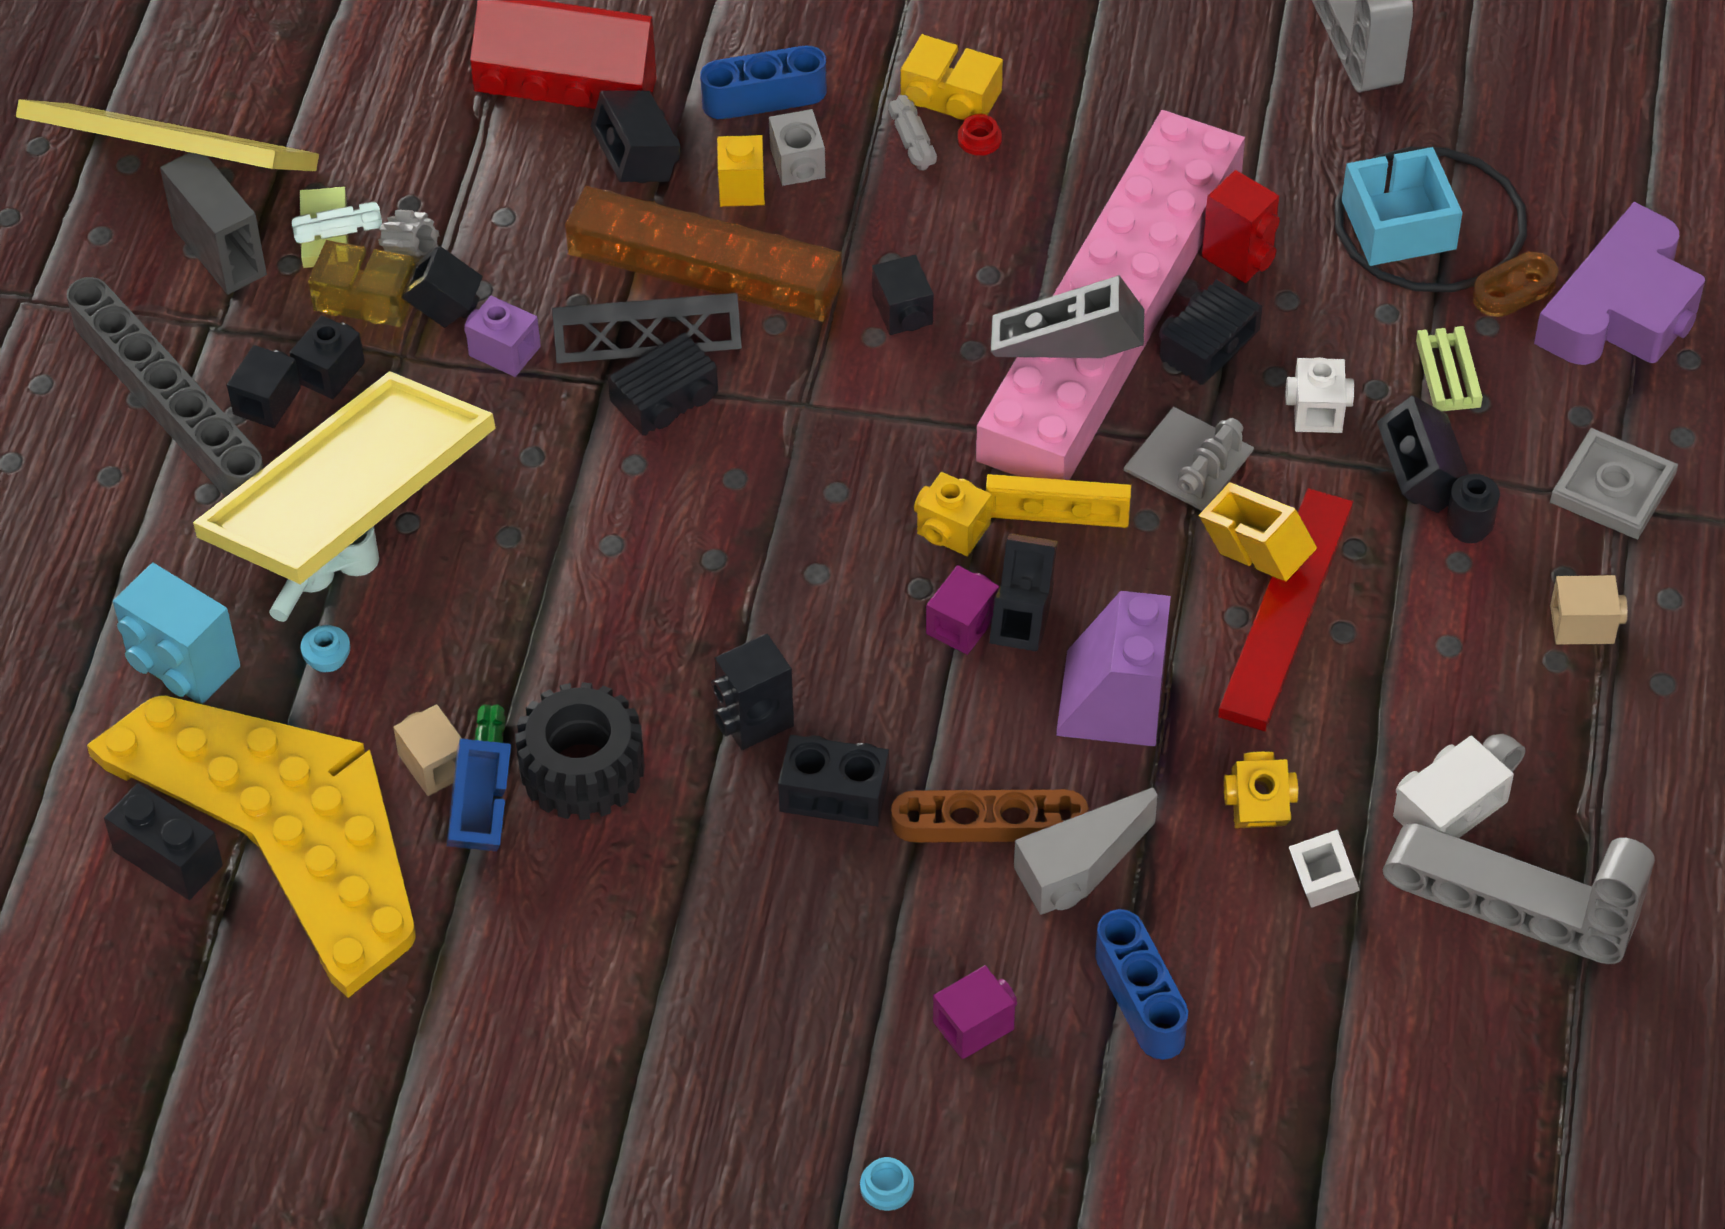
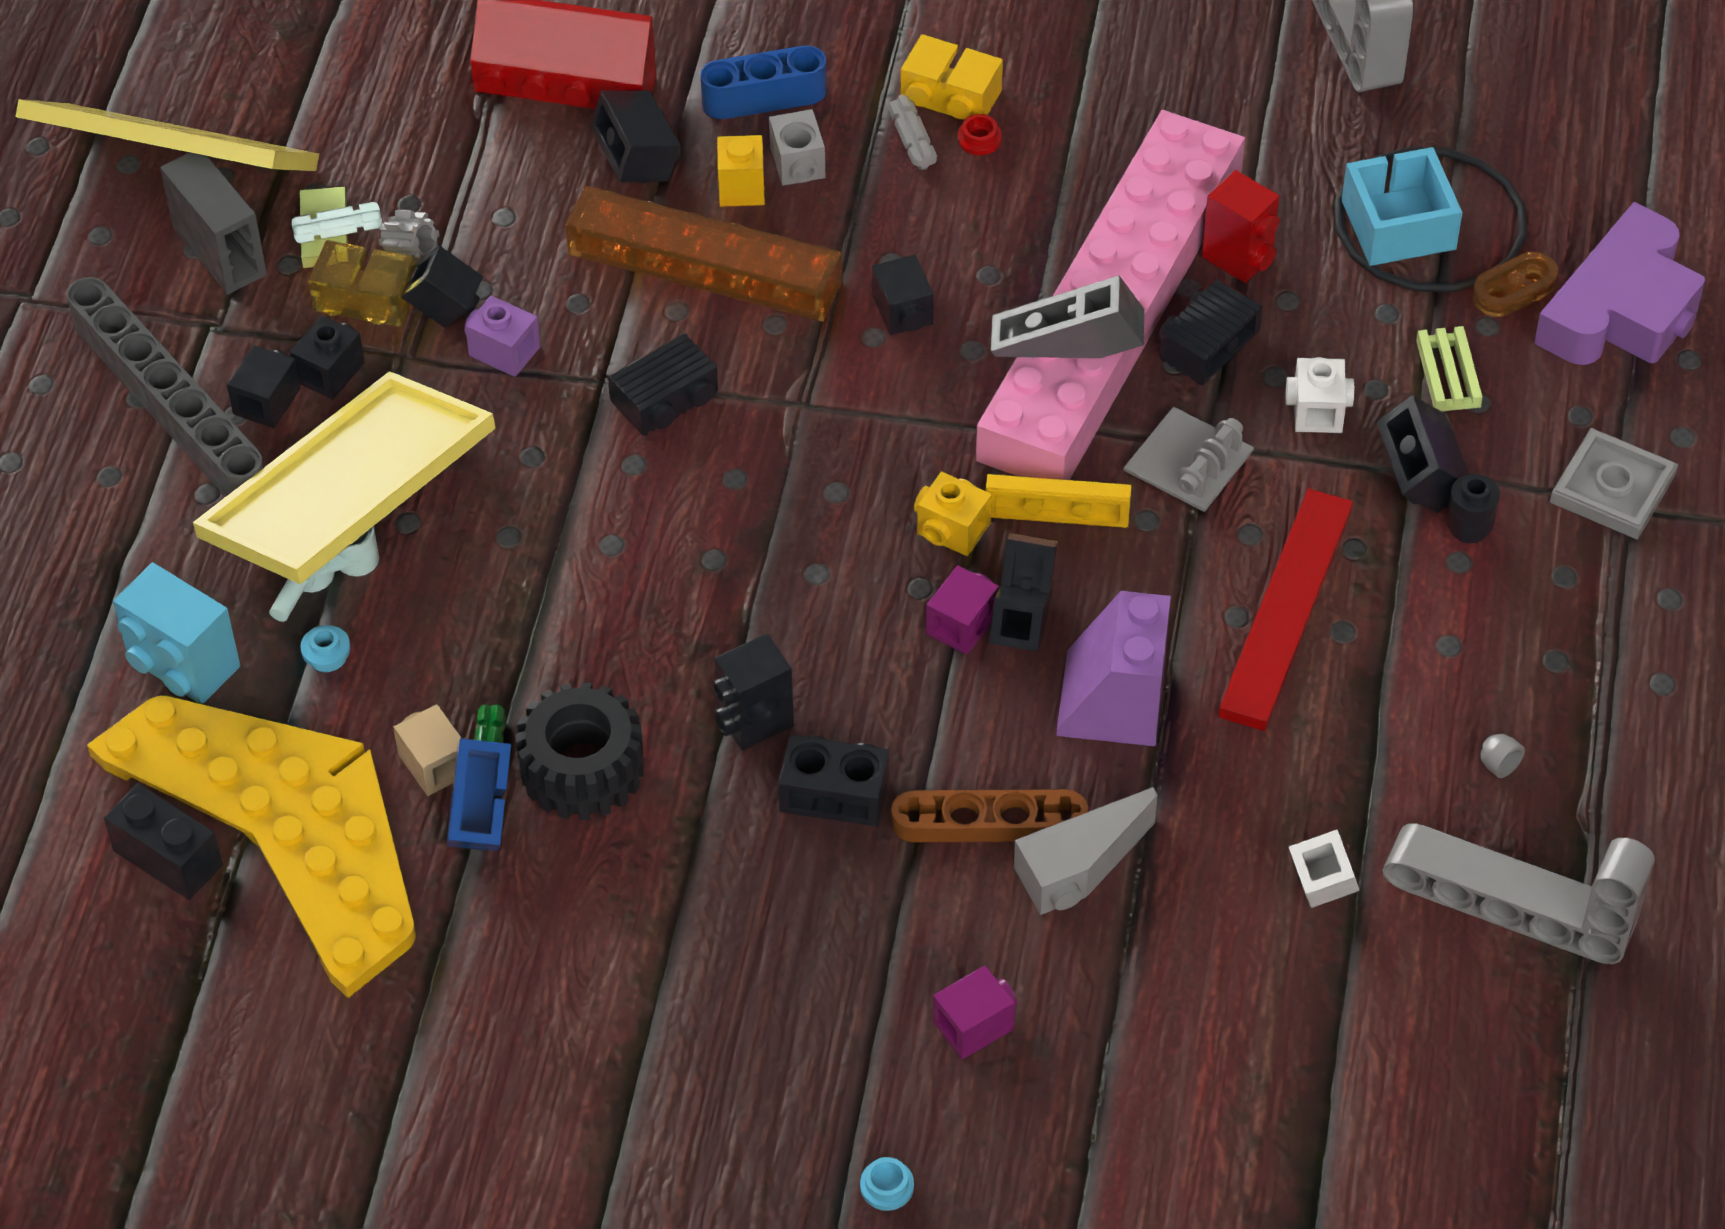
black fence [552,293,742,363] -> none
blue beam [1095,909,1188,1060] -> none
yellow piece [1198,482,1317,582] -> none
yellow brick [1224,752,1298,828] -> none
white brick [1393,735,1514,838] -> none
tan brick [1550,575,1627,645] -> none

